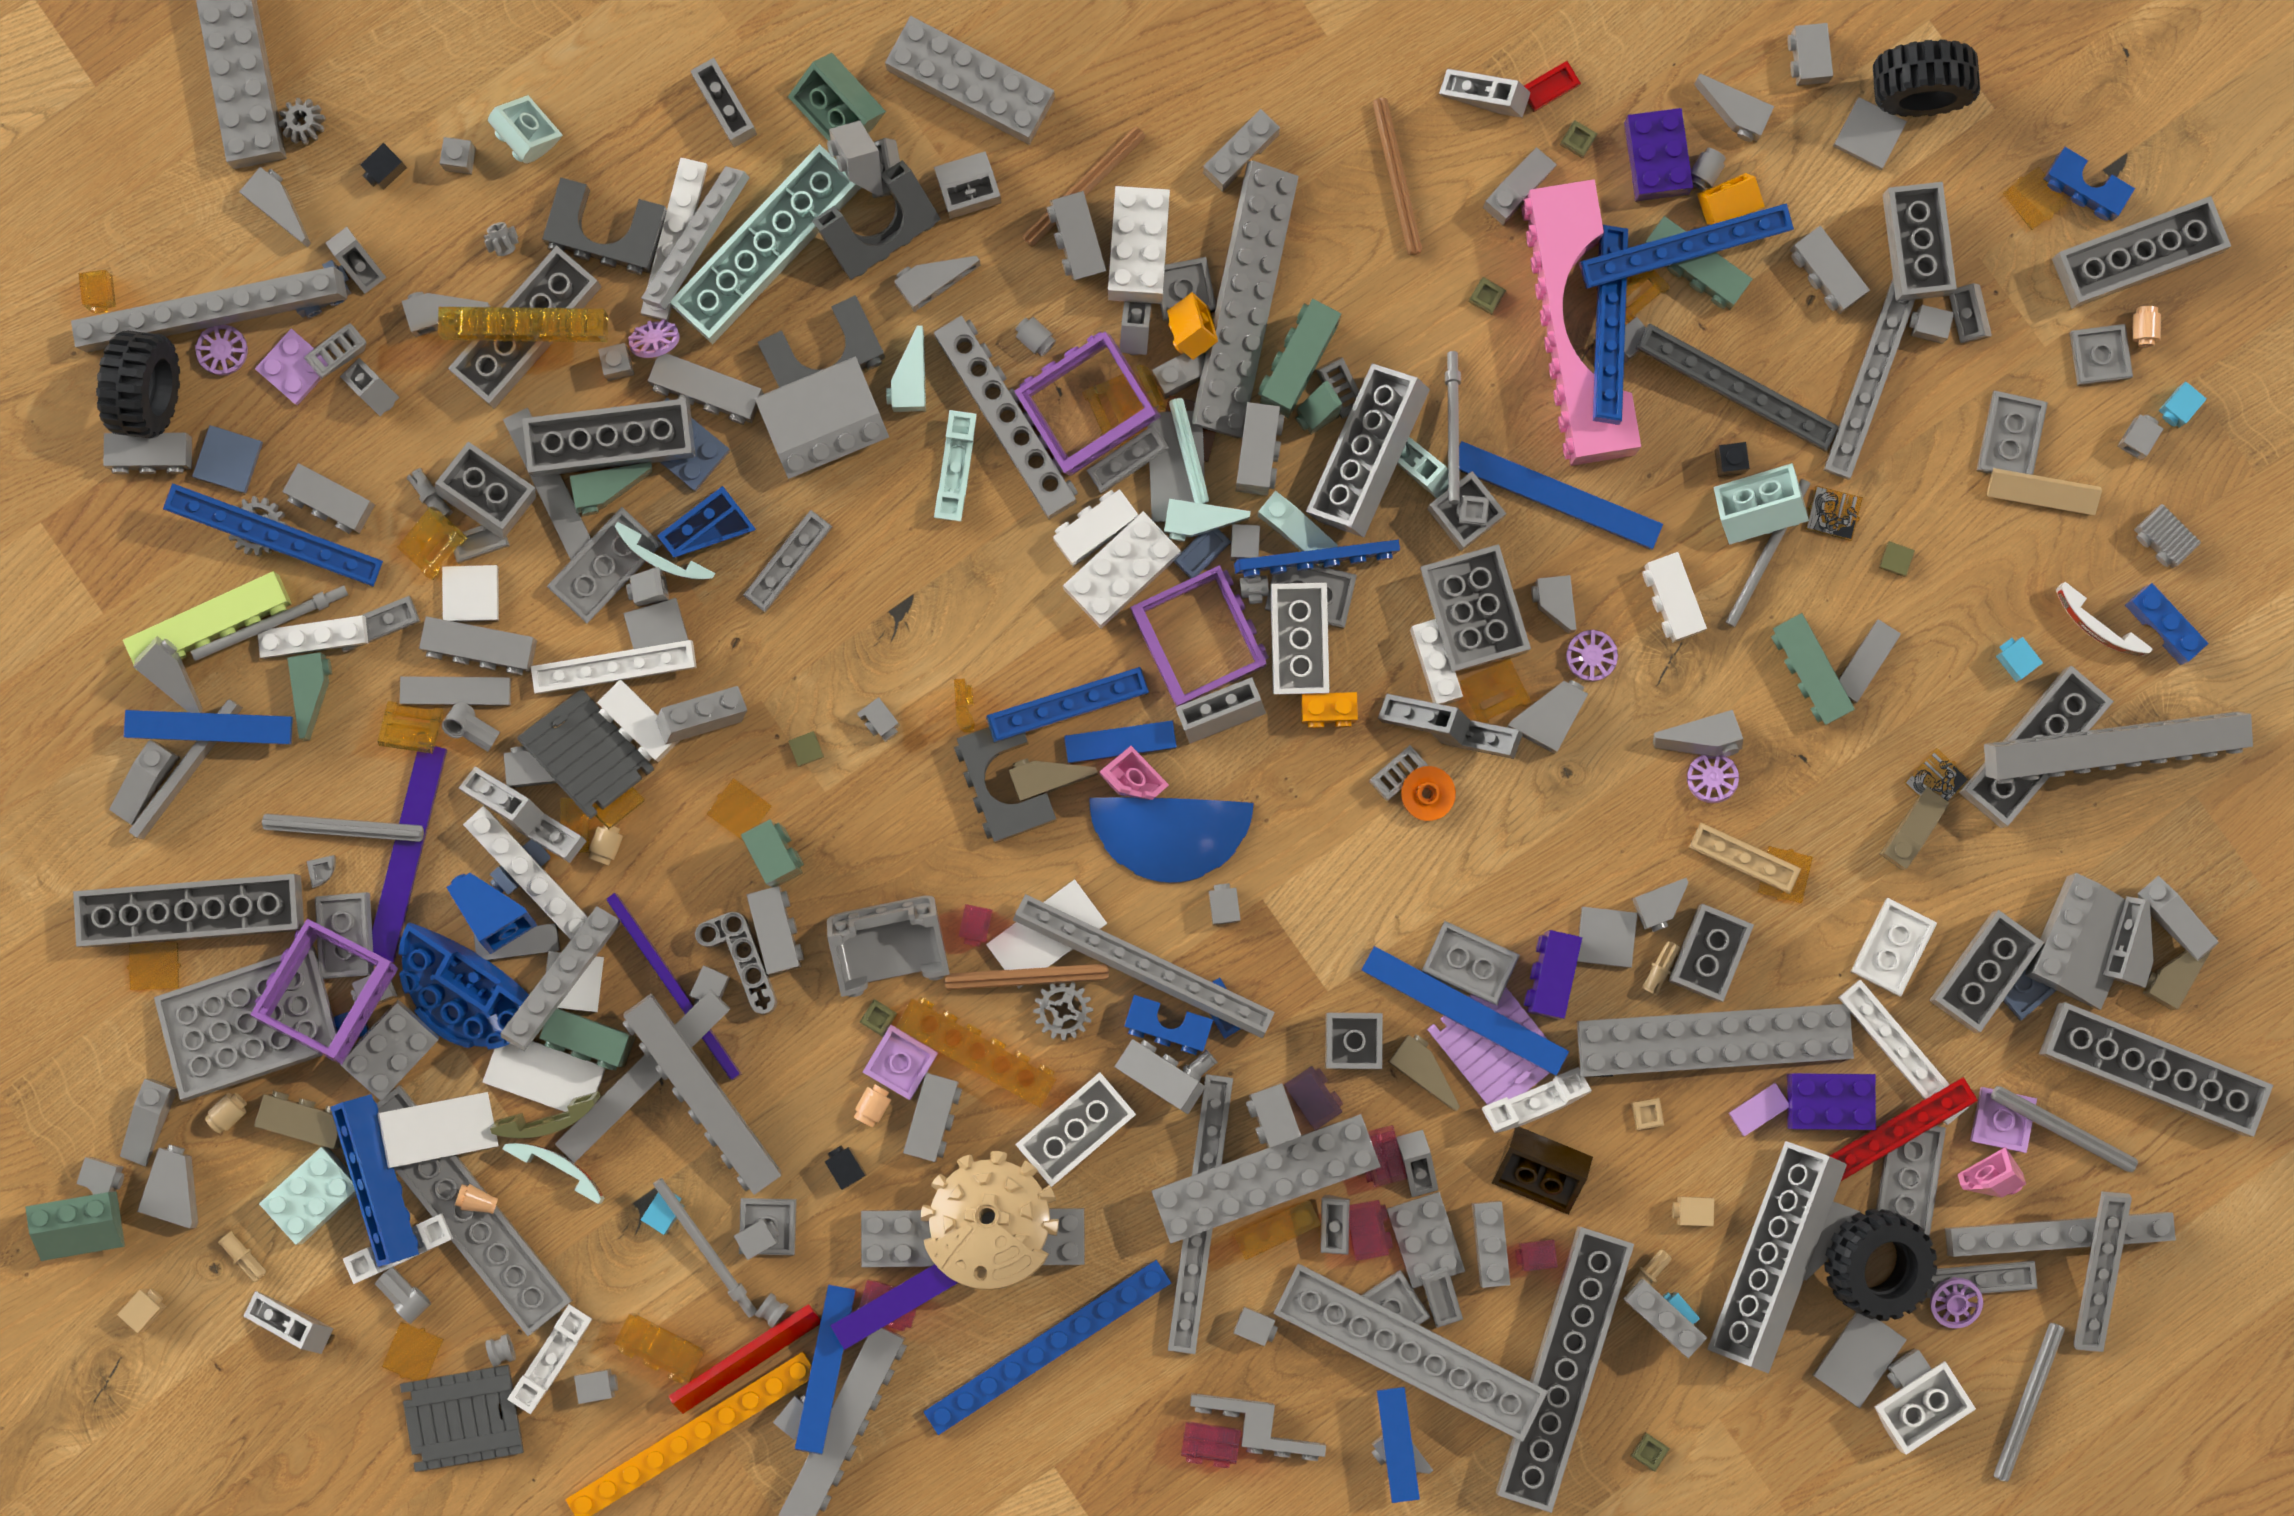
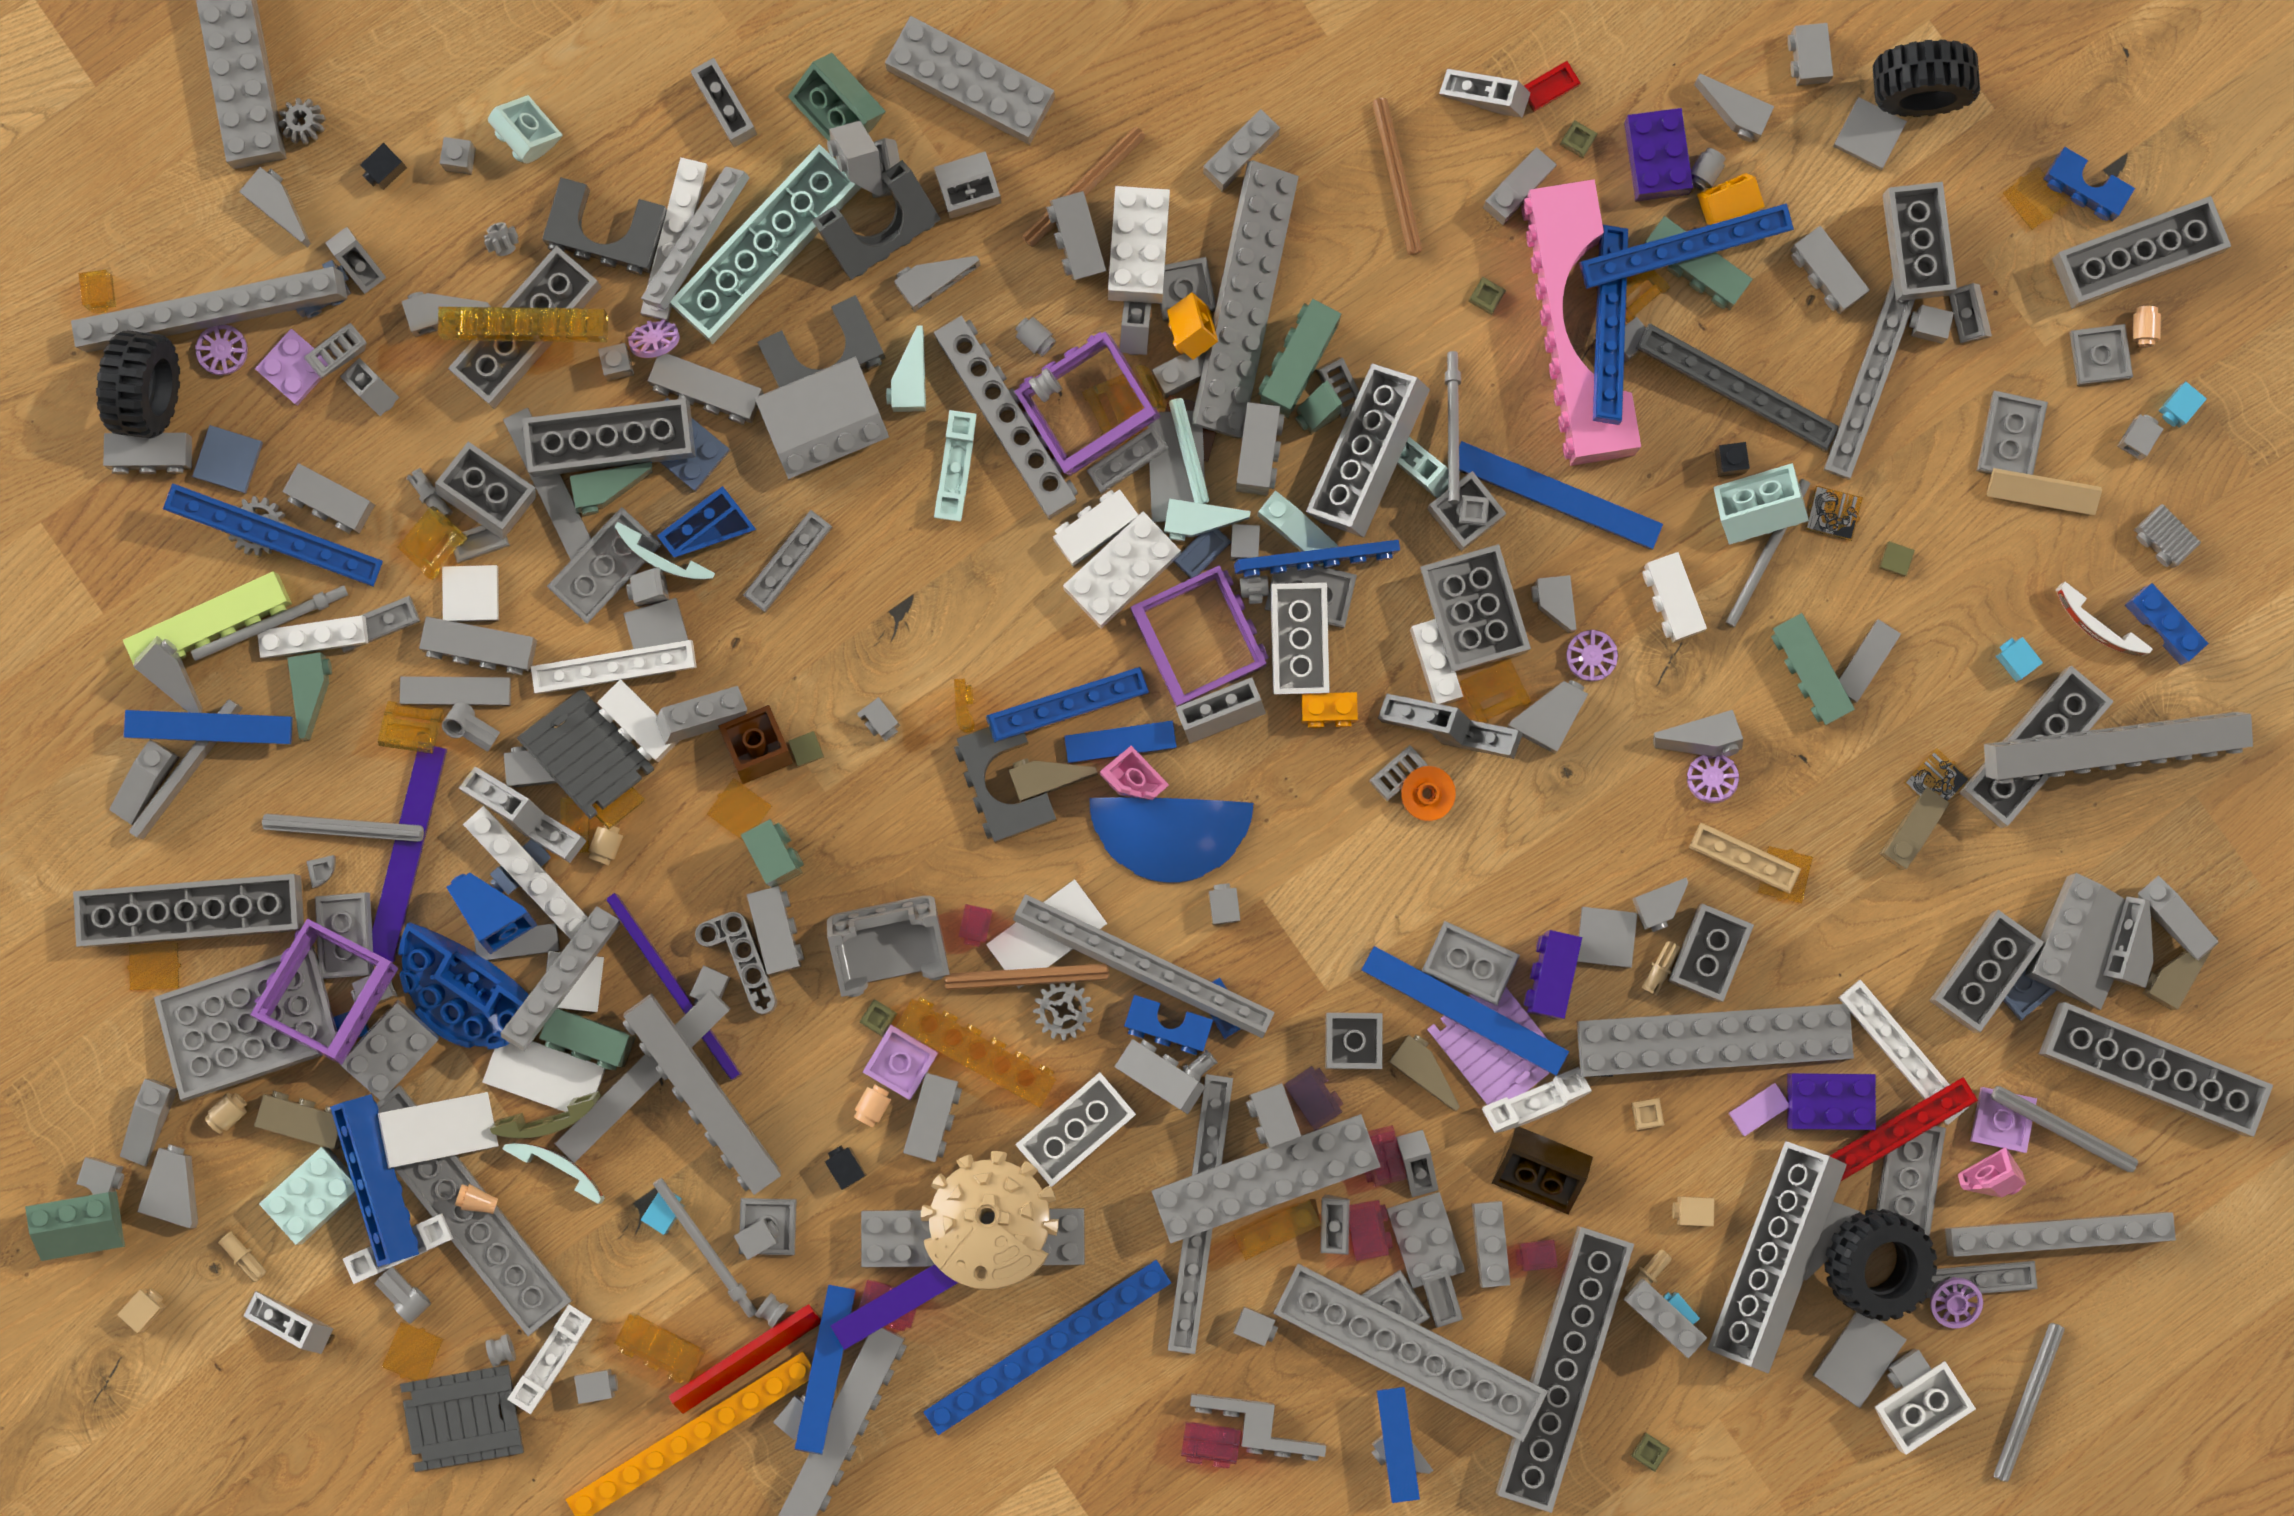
white tile [1850,898,1937,997] -> none
light grey plate [2073,1191,2132,1352] -> none
none -> reddish brown slope [718,705,793,784]
none -> light grey wheel [1029,368,1062,403]

